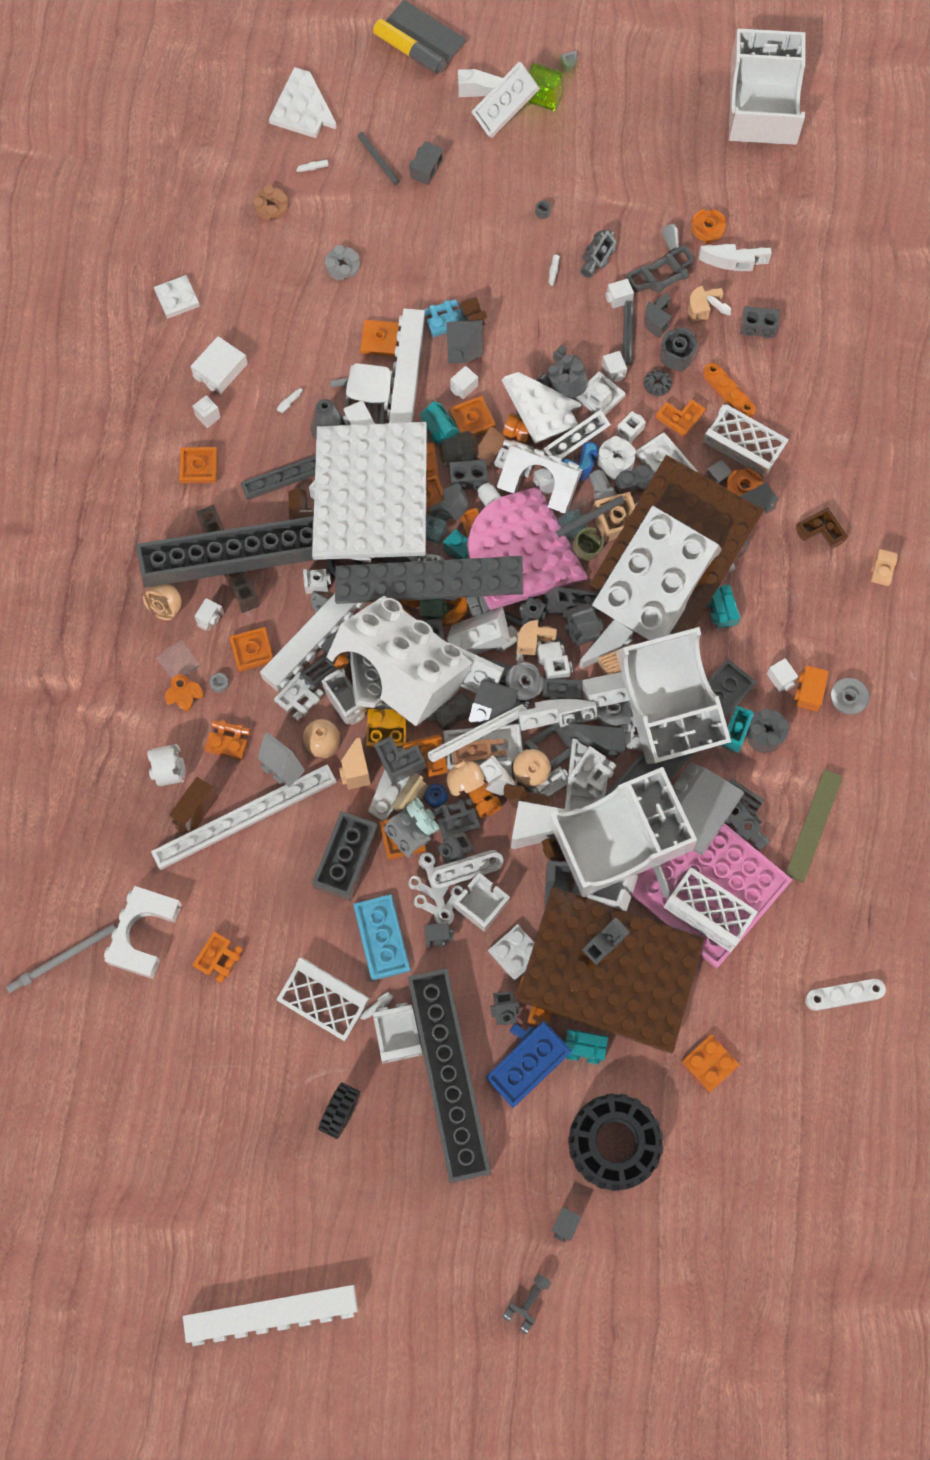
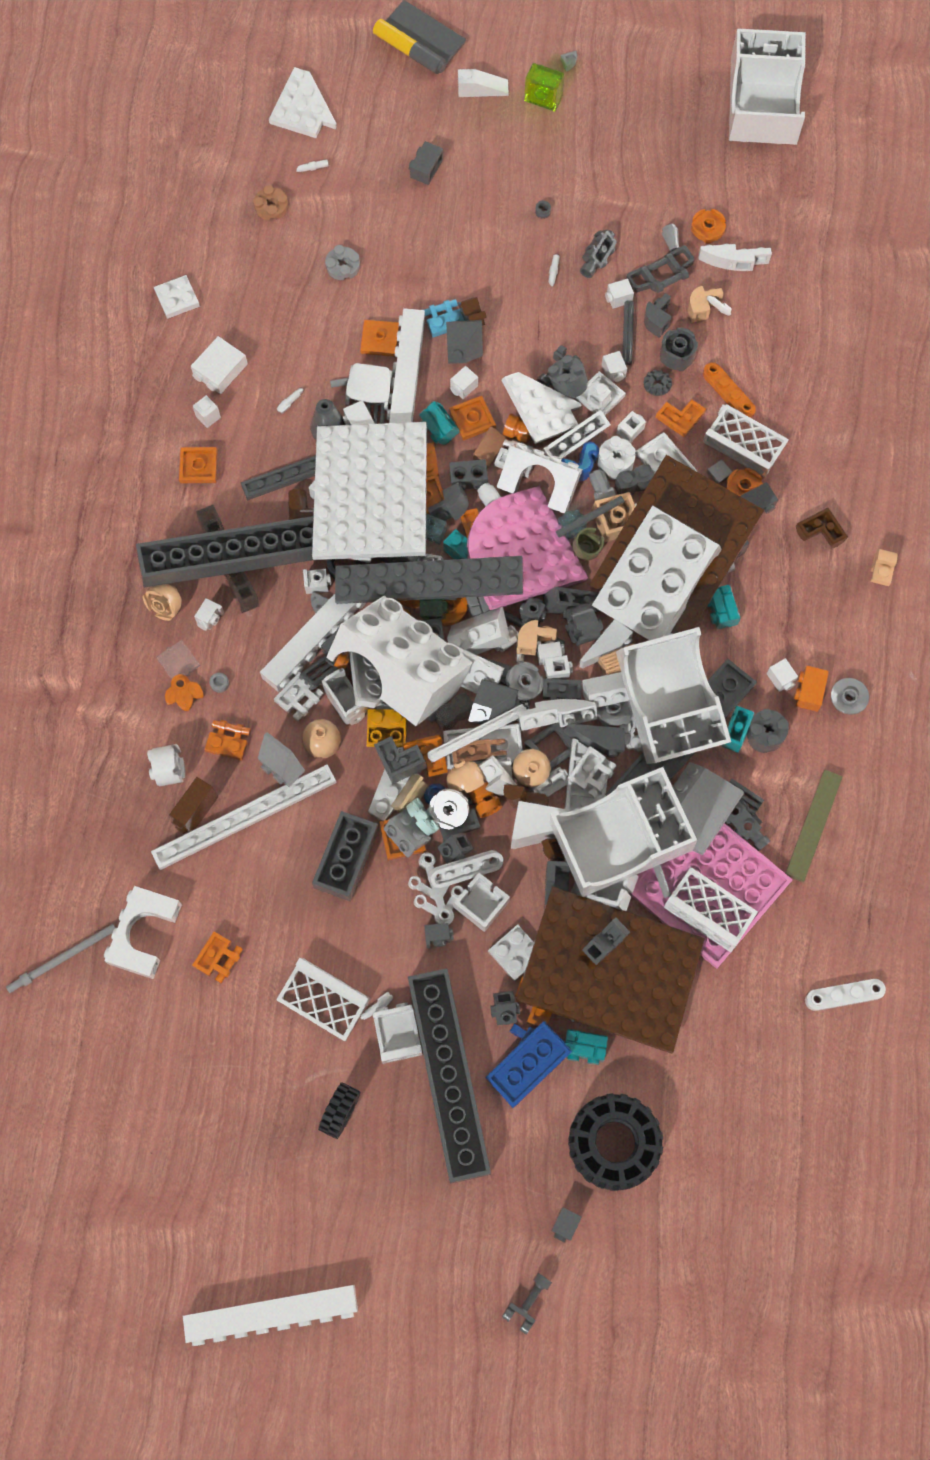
orange plate [229,627,274,672] -> none
light nougat slope [339,738,371,790] -> none
medium azure tile [353,894,411,981] -> none
dark grey bar [358,132,400,185] -> none
clear smoke brick [439,431,479,468] -> none
white plate [471,62,540,138] -> none
white brick [533,467,555,495] -> none
orange plate [681,1034,739,1093] -> none
dark grey brick [740,306,780,338] -> none
none -> white plate [429,789,469,829]

